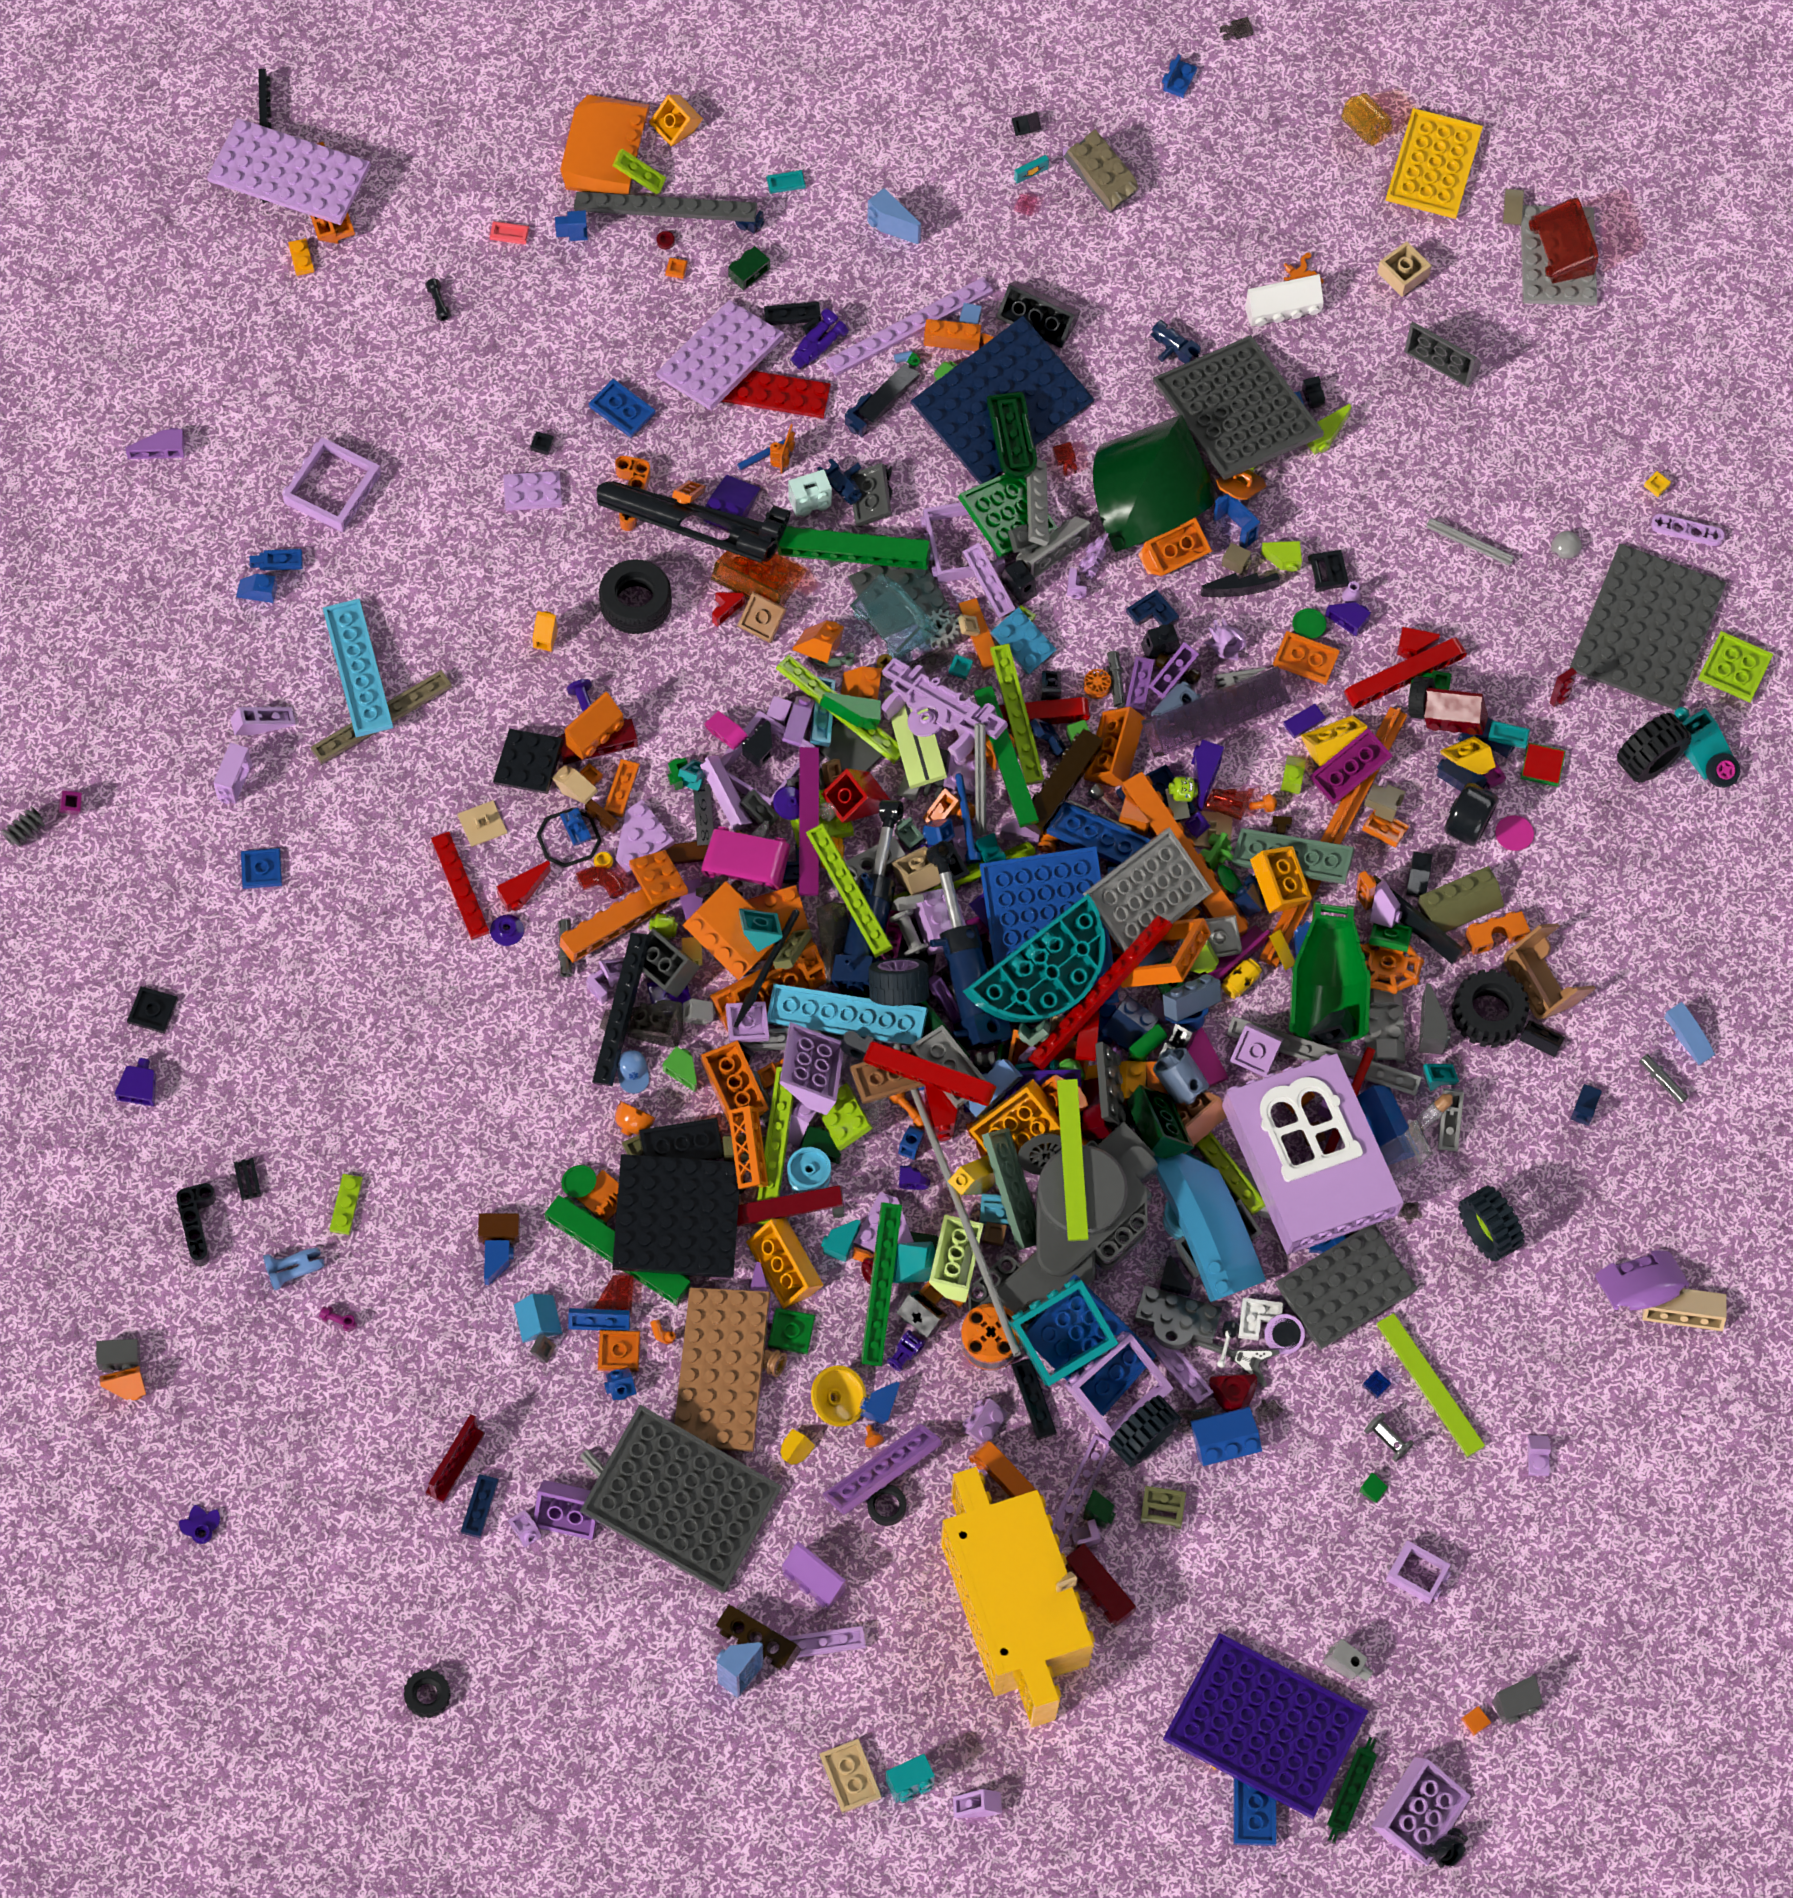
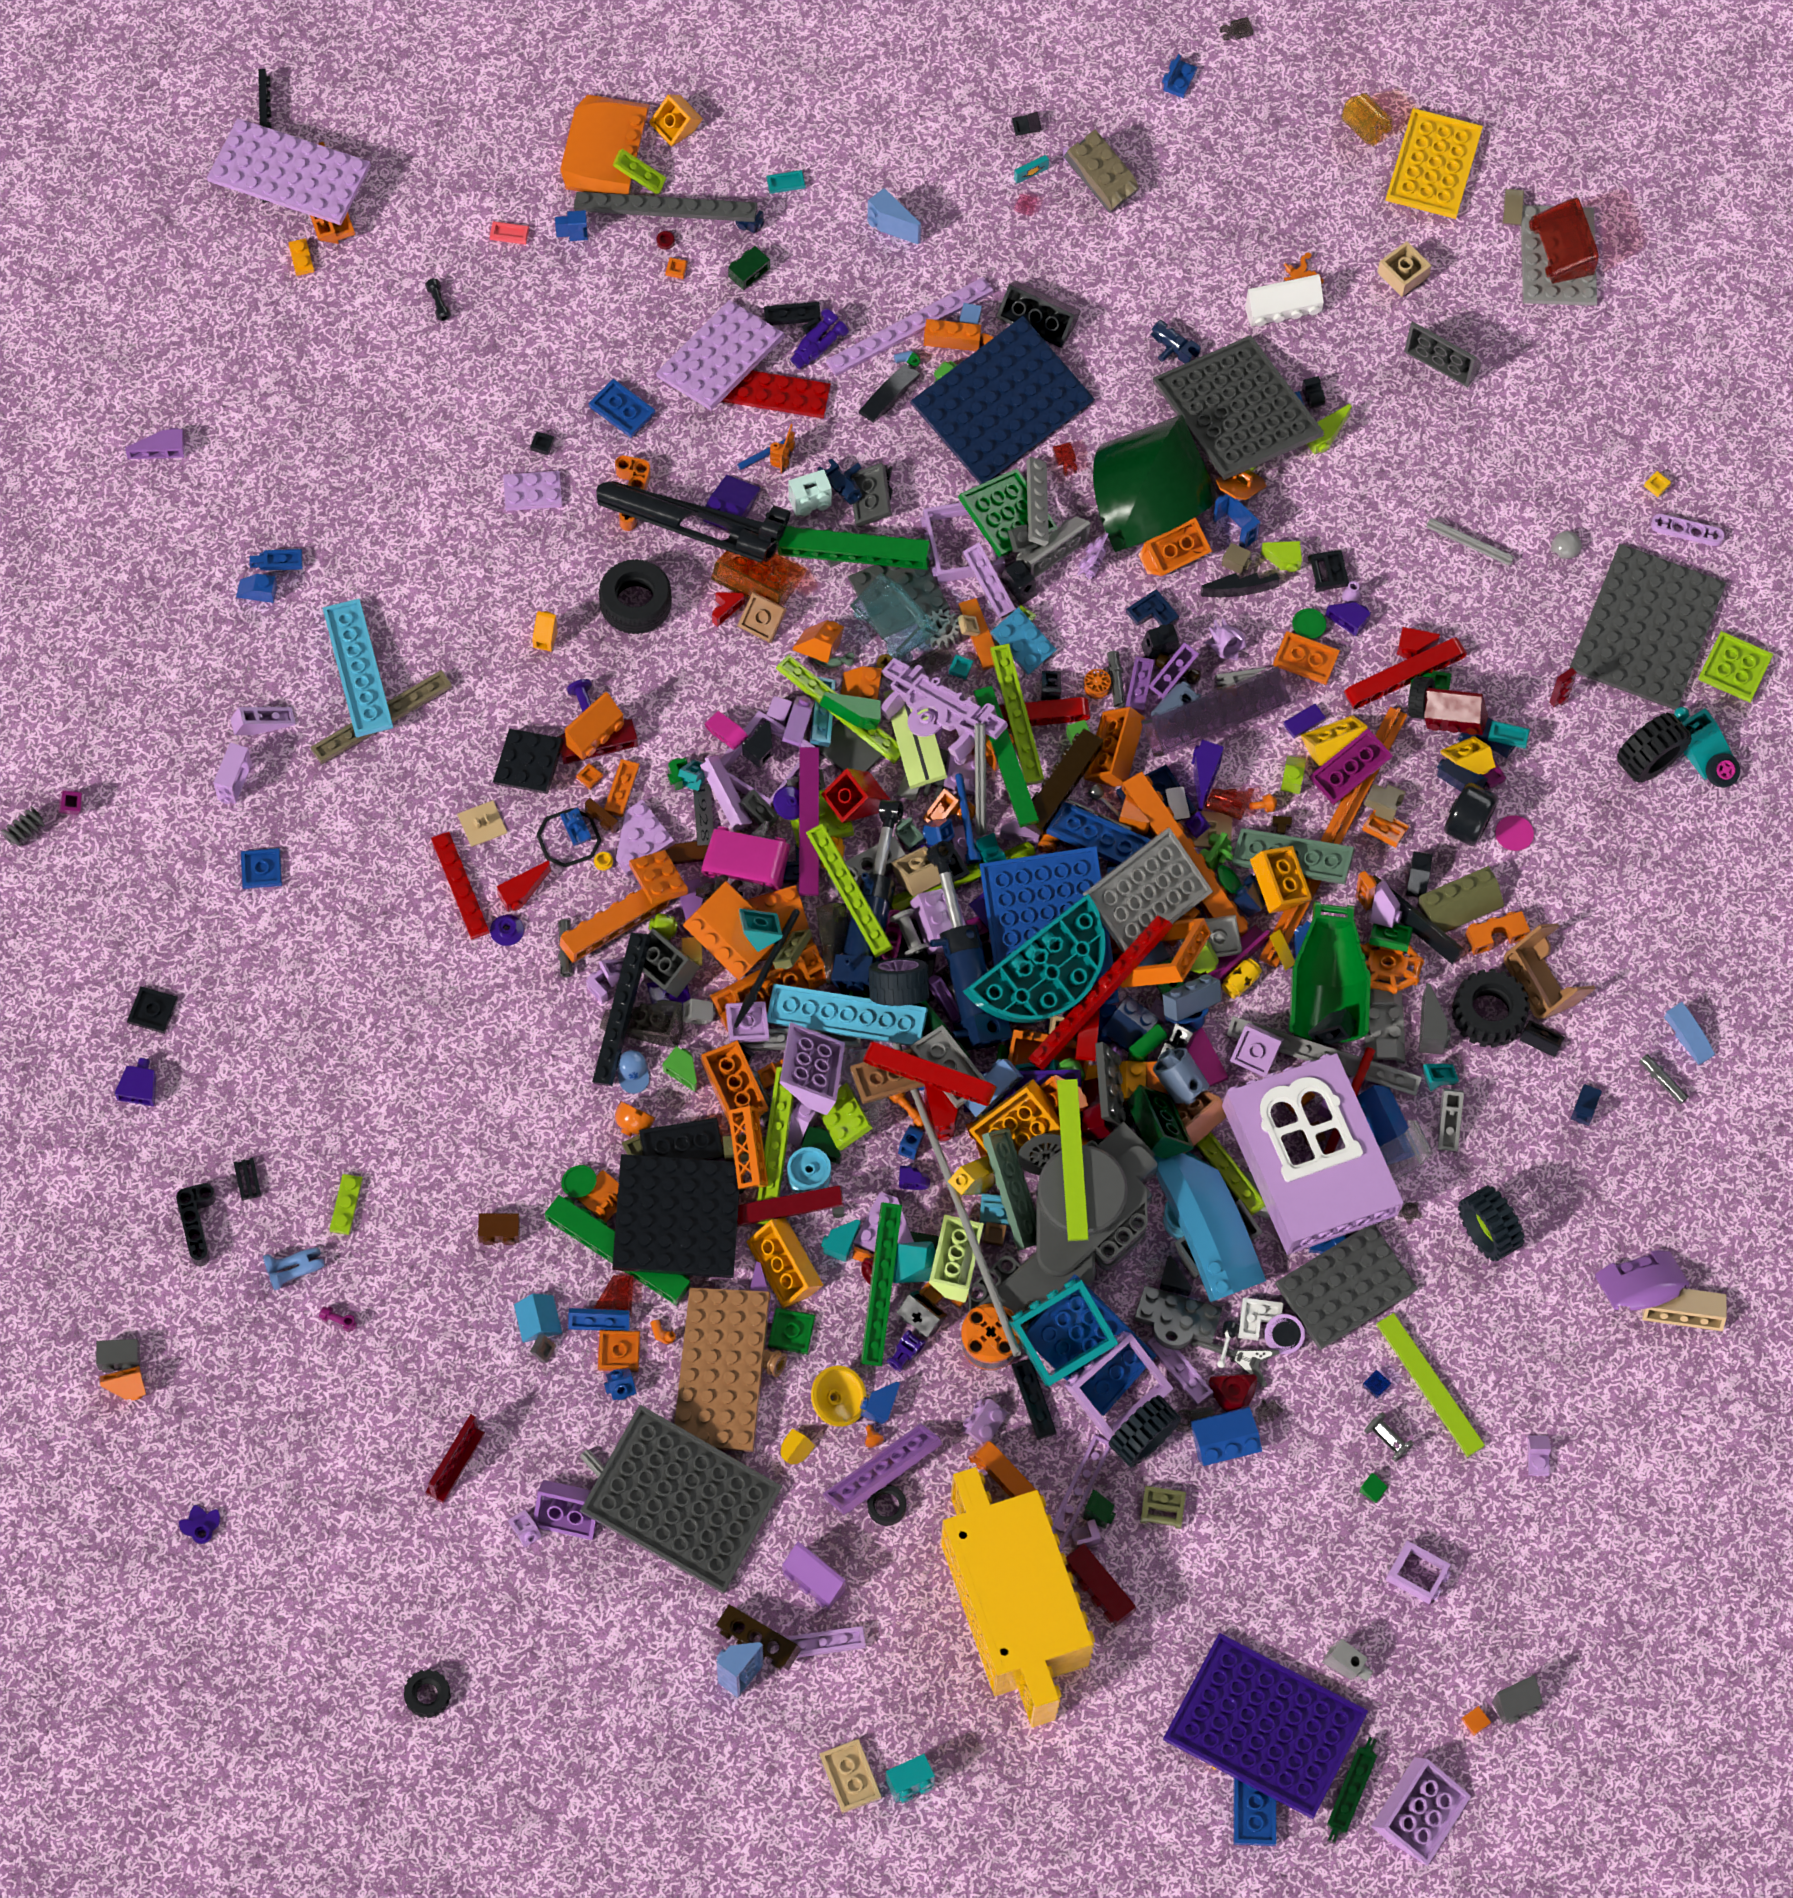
lavender window [282,437,381,532] -> none
dark blue plate [461,1474,499,1539] -> none
blue slope [484,1240,514,1285] -> none
tan slope [552,765,598,804] -> none
clear red cylinder [575,866,627,899] -> none
orange plate [672,480,706,504] -> none
medium nougat tile [819,759,842,783] -> none
clear plate [819,802,836,822] -> none
black leg [840,1031,874,1062] -> none
dark blue bracket [845,392,872,437] -> none
light grey slope [891,894,924,911] -> none
lavender slope [953,1789,1002,1818] -> none
dark grey hinge [973,1051,995,1072] -> none
dark green piece [987,392,1037,479] -> none
lavender tile [1017,1046,1037,1065] -> none
sand green bracket [1018,1019,1051,1047] -> none
dark blue plate [1029,718,1067,757] -> none
tan slope [1056,1572,1077,1592] -> none
lavender bracket [1067,568,1087,599] -> none
lime head [1168,776,1198,802] -> none
clear piece [1408,1093,1453,1136] -> none
black hair [1422,1828,1468,1868] -> none
red tile [1520,742,1566,787] -> none

